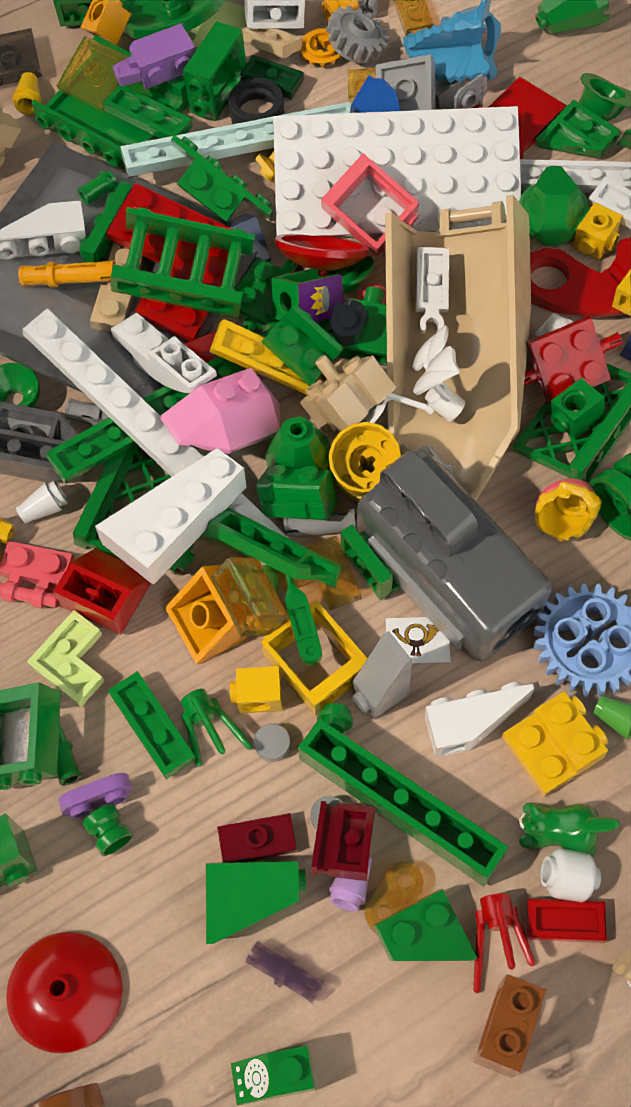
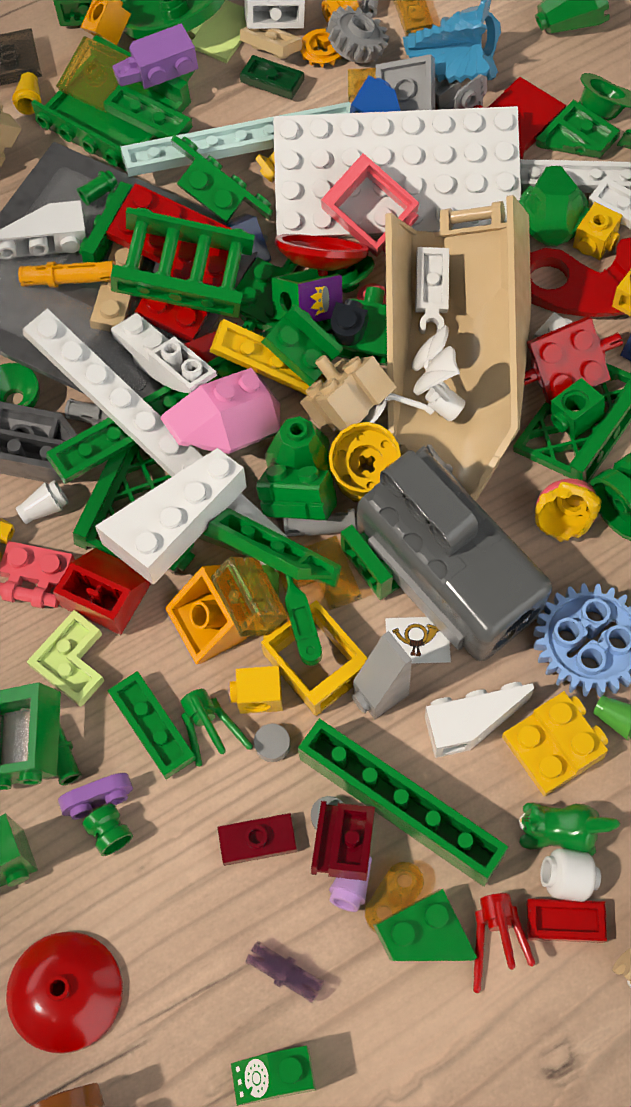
green window [183,21,246,122] -> none
green slope [206,861,306,944] -> none
black tyre [228,78,285,124] -> none
green plate [317,703,353,733] -> none
dark orange window [473,974,547,1078] -> none

